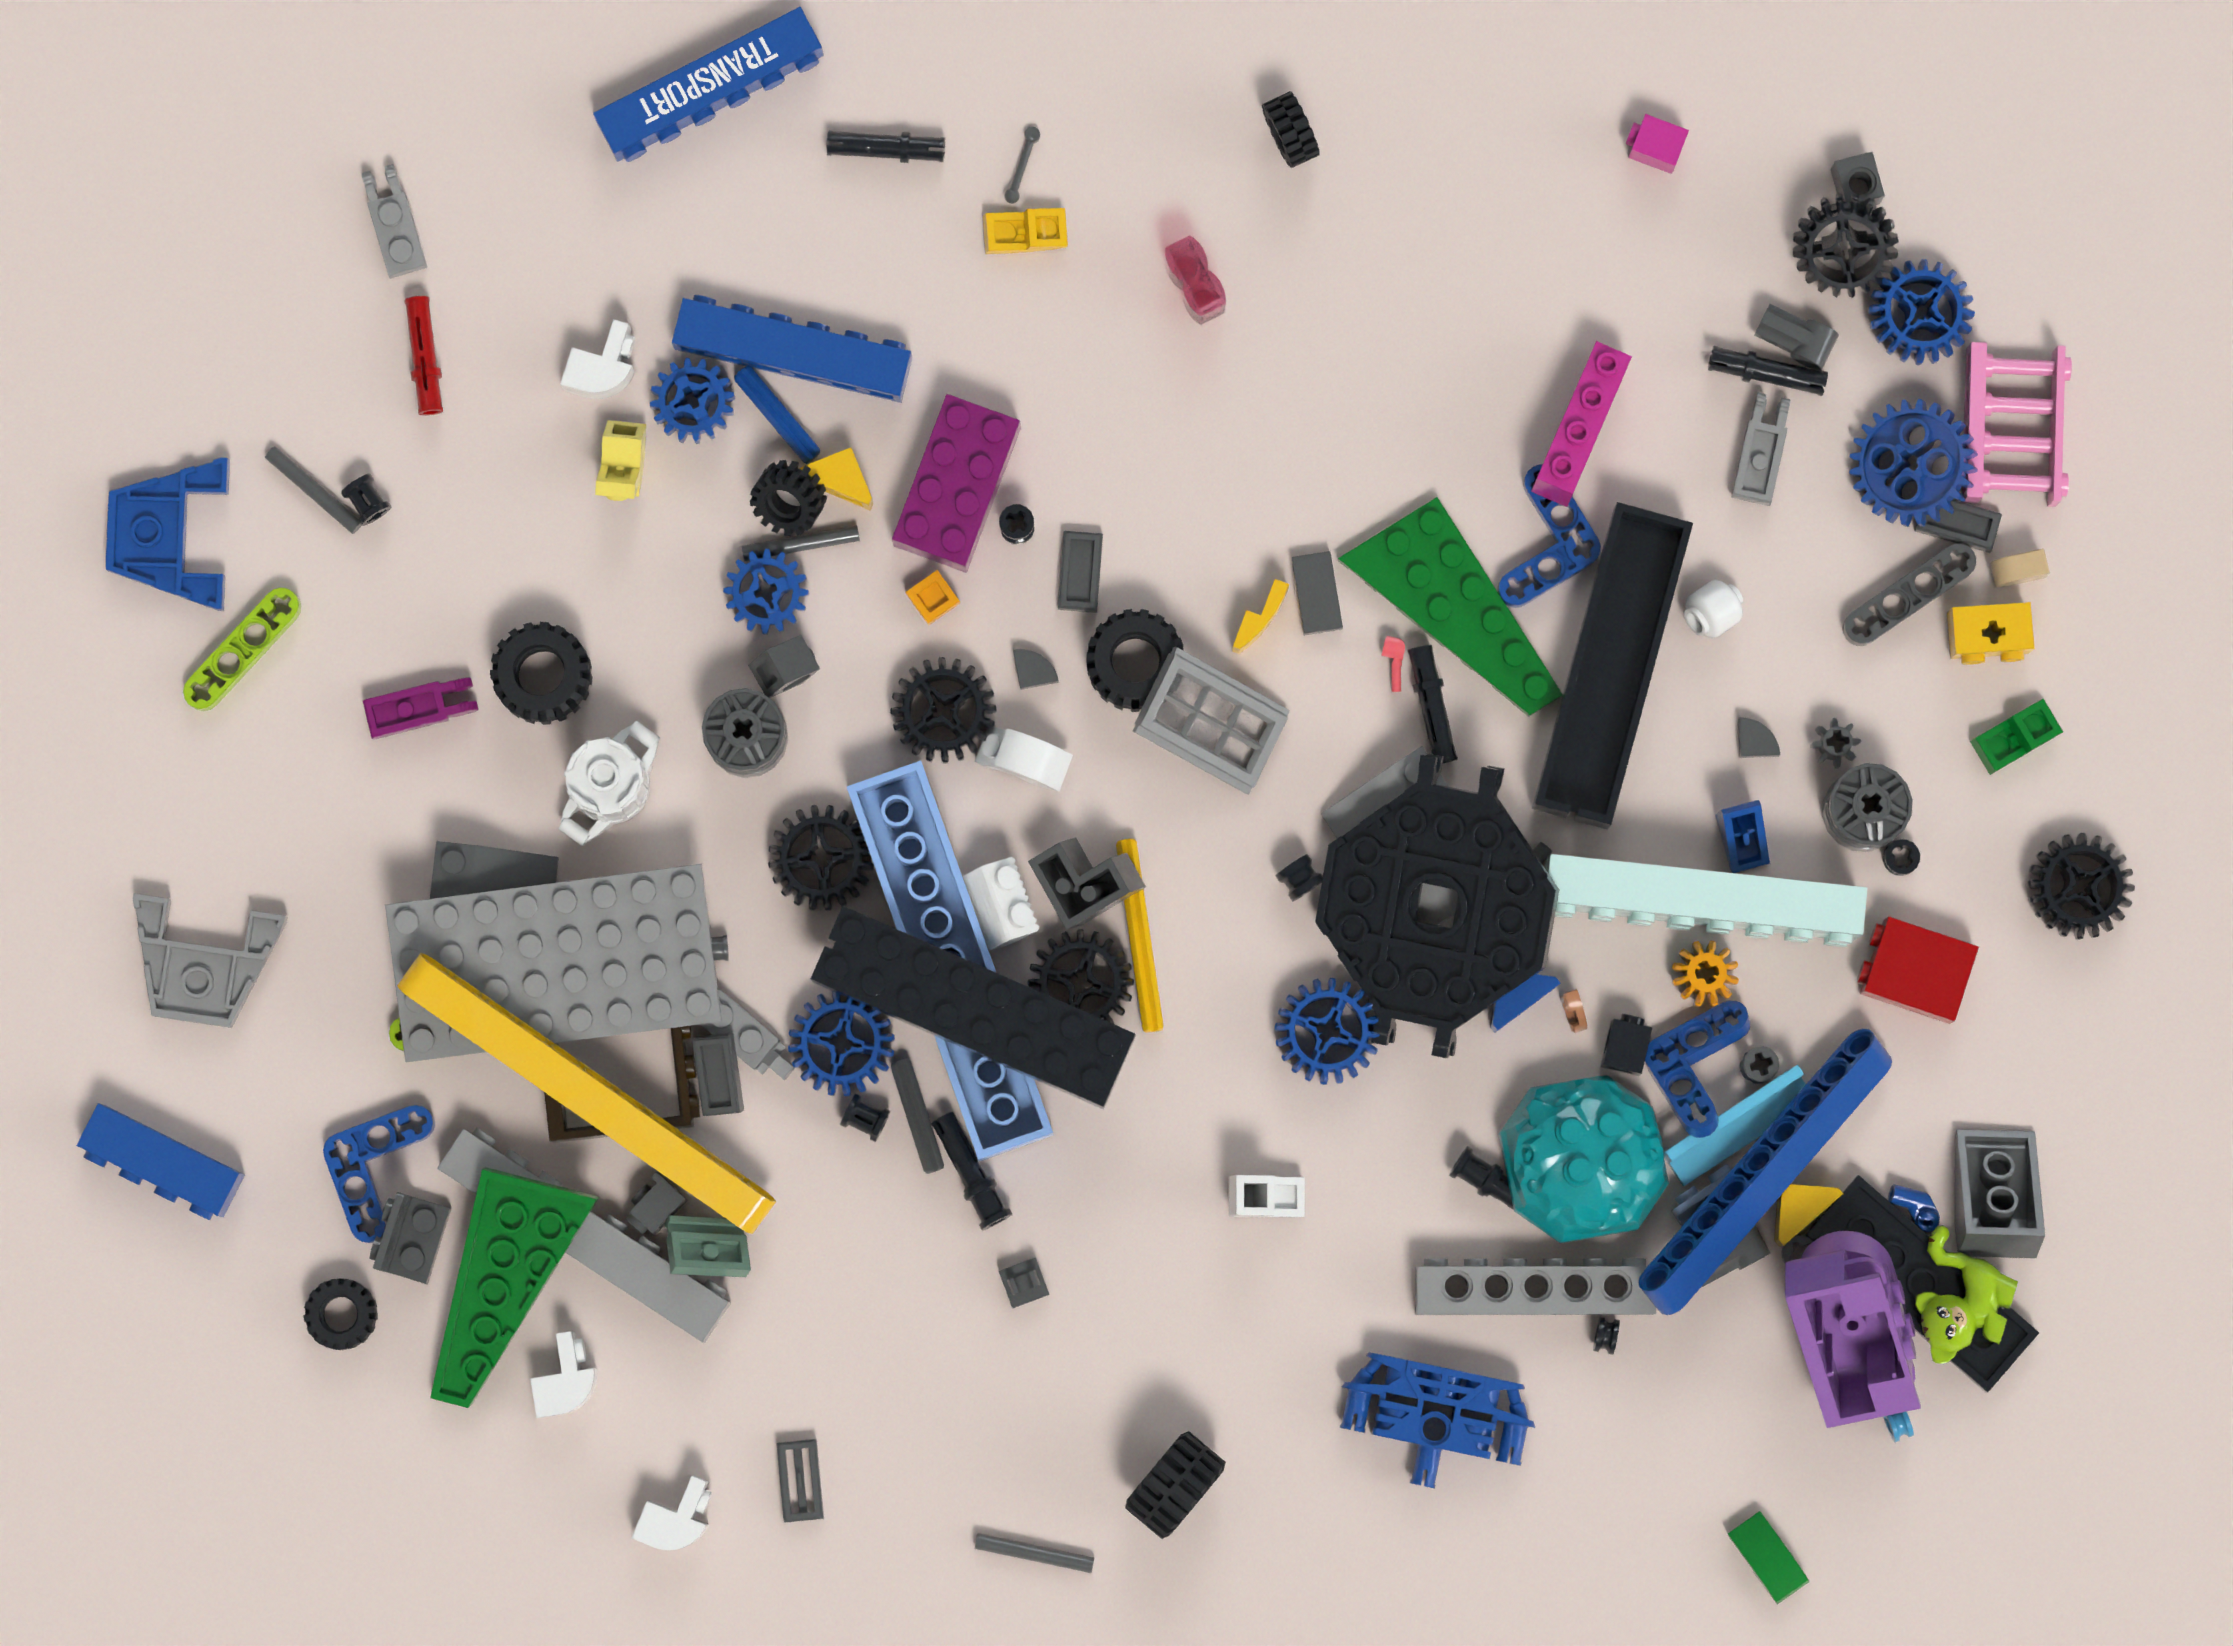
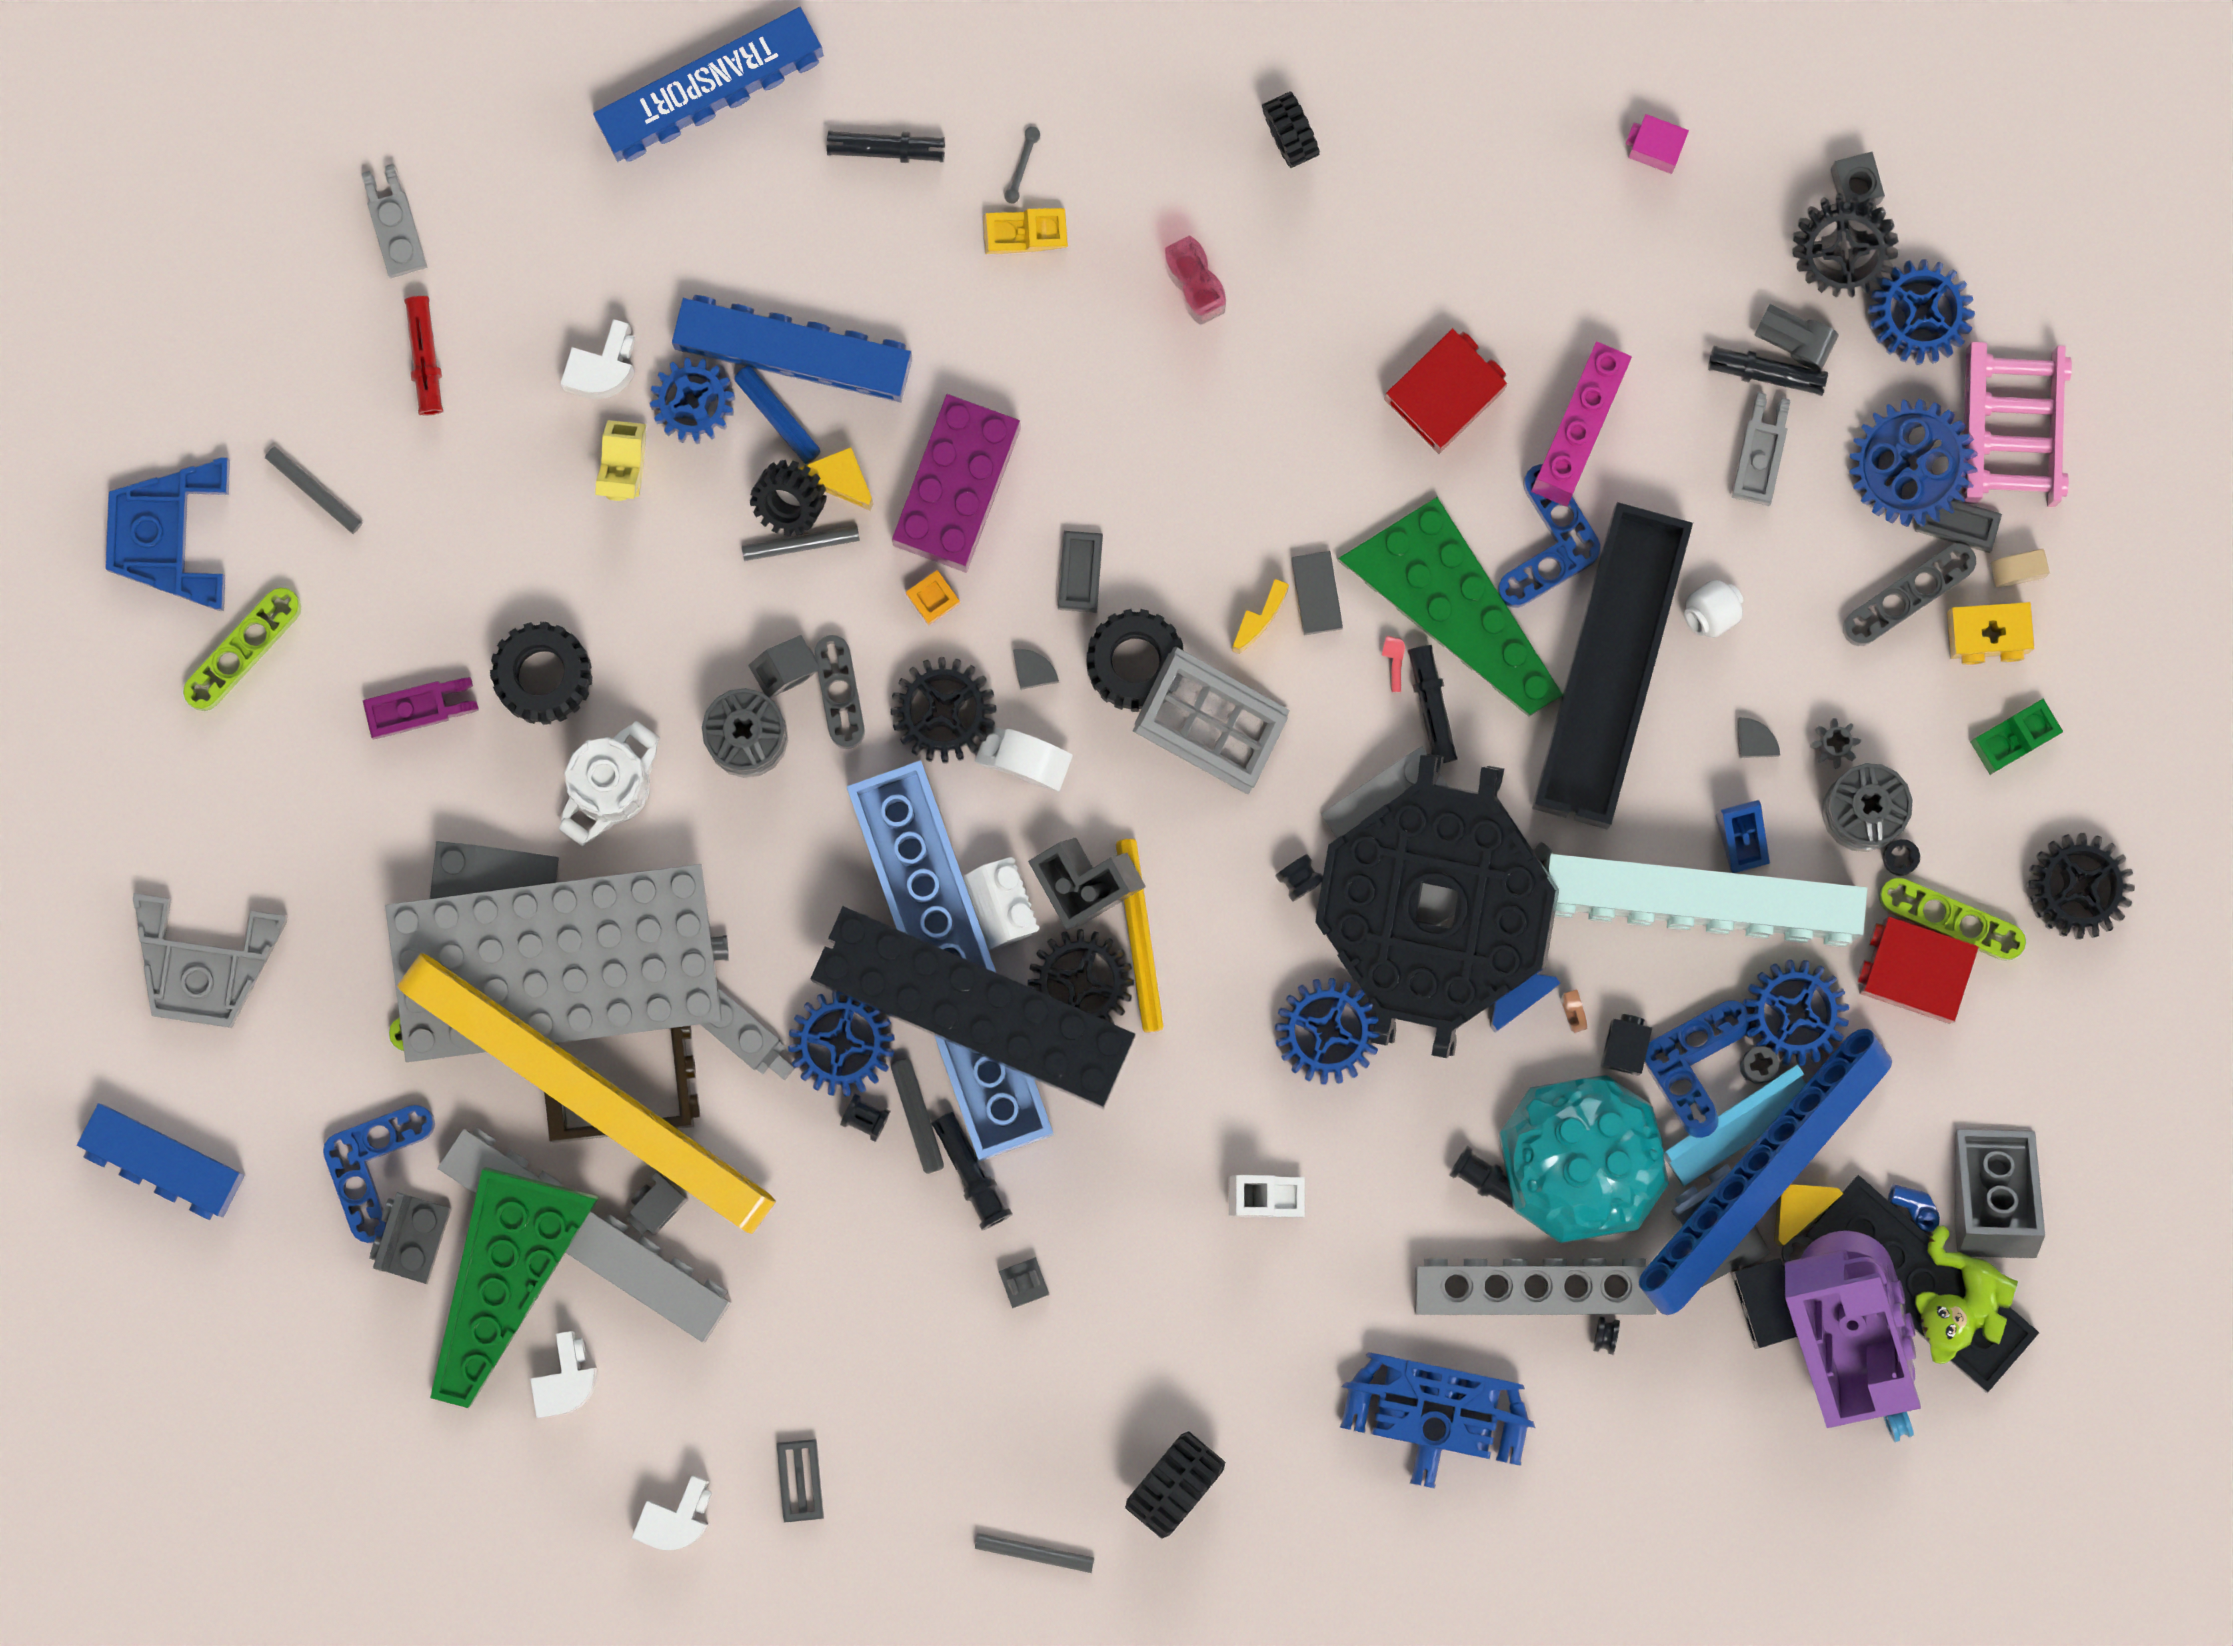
black tyre [303,1278,378,1350] -> none
black bush [341,474,392,526] -> none
sand green plate [664,1215,751,1277] -> none
dark grey tile [692,1033,744,1116] -> none
blue gear [723,549,809,635] -> none
black gear [768,805,874,911] -> none
black bush [999,504,1035,544] -> none
light orange gear [1672,940,1739,1007] -> none
green slope [1728,1511,1810,1605] -> none
none -> dark grey beam [815,635,865,749]
none -> red brick [1384,328,1508,454]
none -> black brick [1731,1258,1798,1349]
none -> blue gear [1742,960,1849,1066]
none -> lime beam [1879,878,2026,961]

